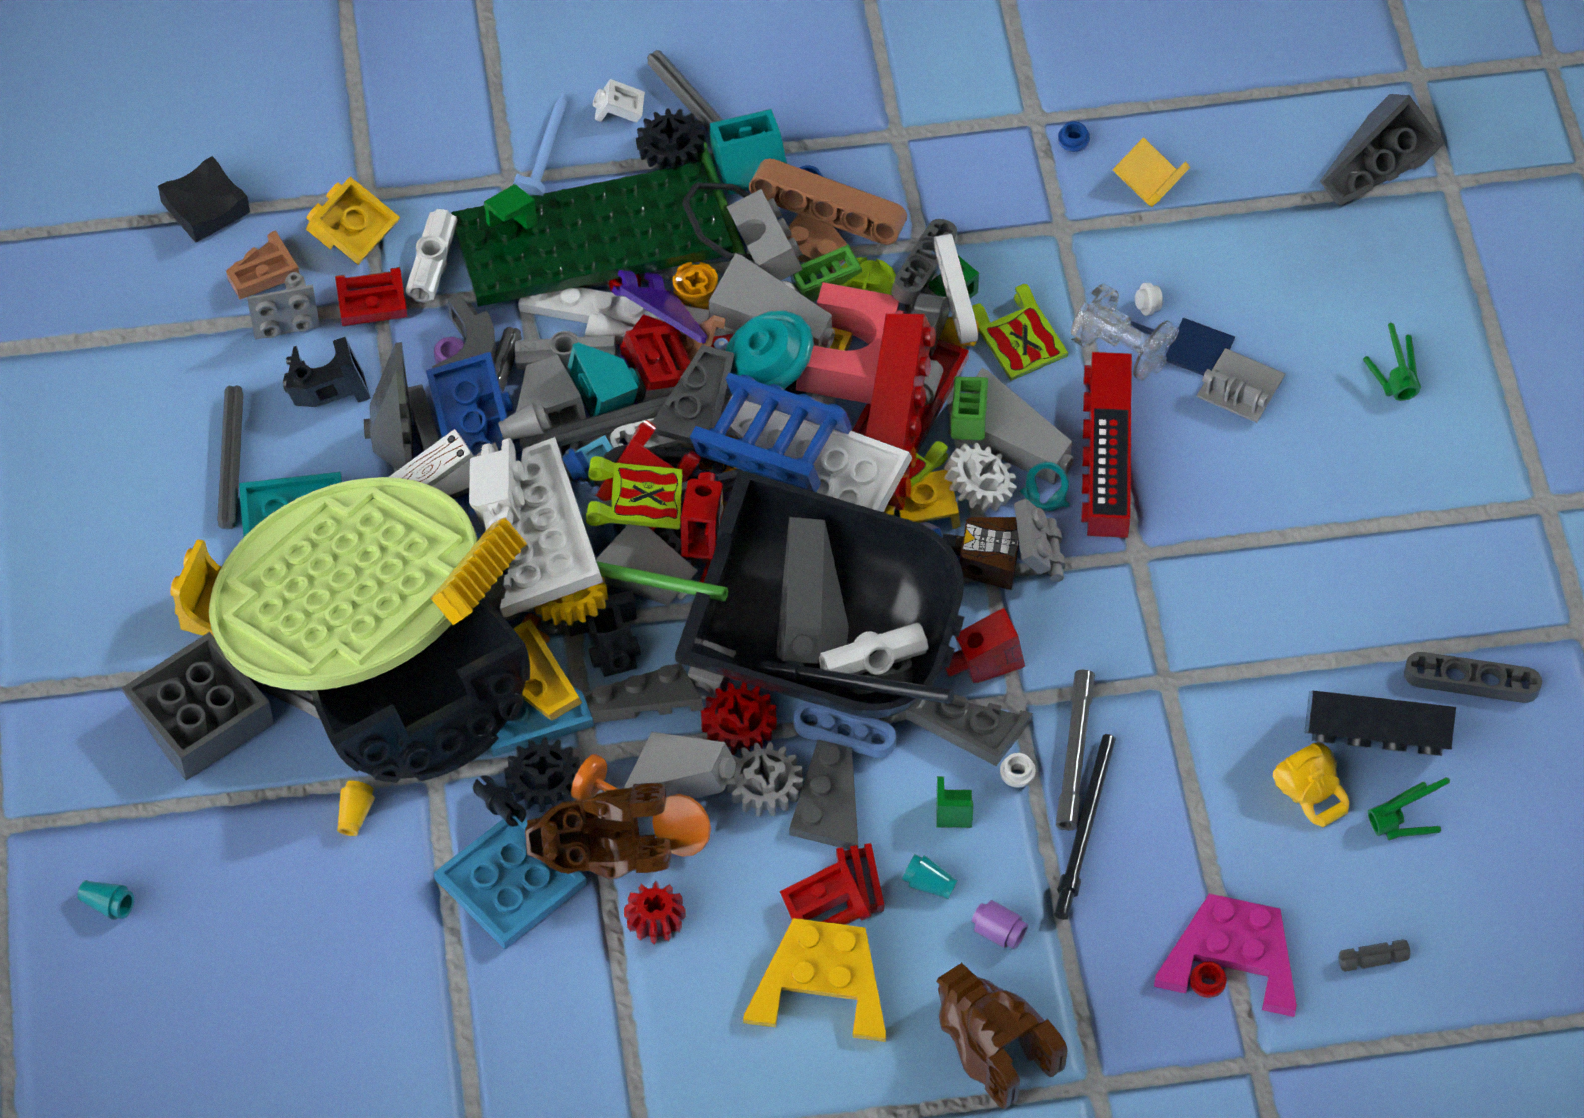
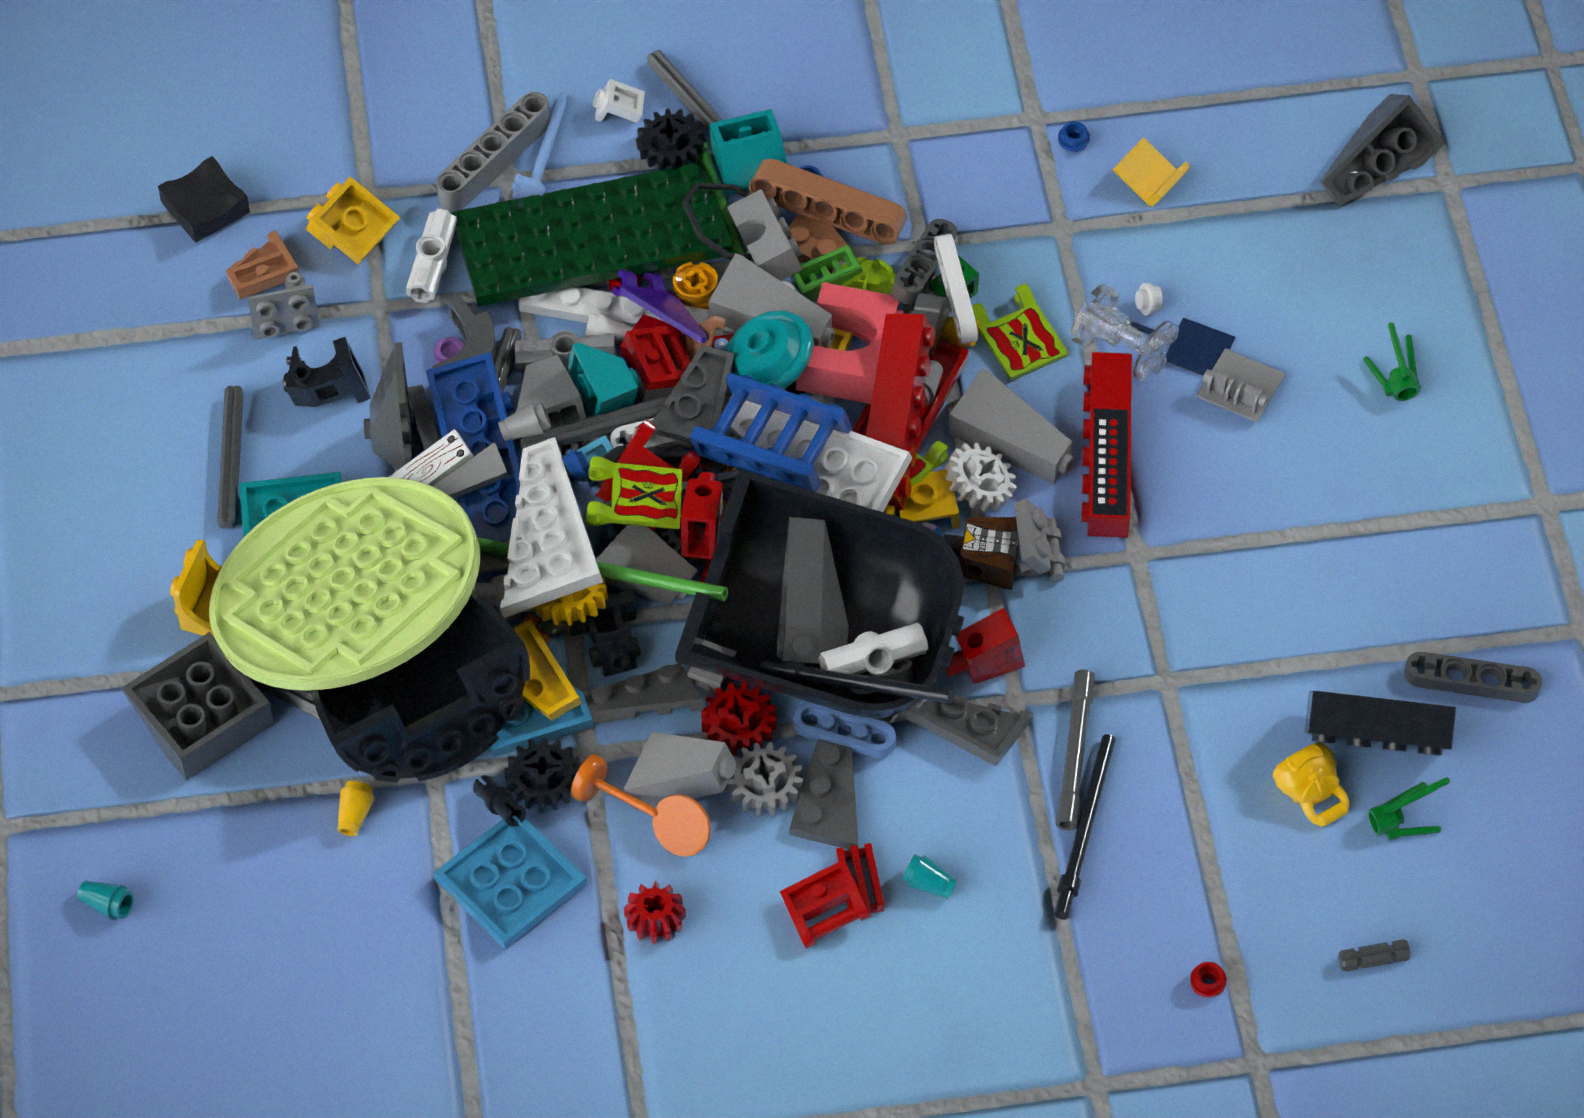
red plate [335,267,408,326] -> none
yellow gear [431,517,527,625] -> none
white hinge [469,438,525,530] -> none
green panel [484,184,538,230] -> none
reddish brown animal [525,783,672,879] -> none
yellow wing [743,918,886,1042] -> none
green panel [936,776,973,828] -> none
reddish brown animal [936,962,1068,1109] -> none
bright green slope [951,376,988,440] -> none
medium lavender brick [972,900,1028,949] -> none
white plate [1000,753,1036,788] -> none
teal piece [1019,462,1070,512] -> none
dark pink wing [1154,894,1297,1017] -> none
none -> light grey beam [436,92,550,212]

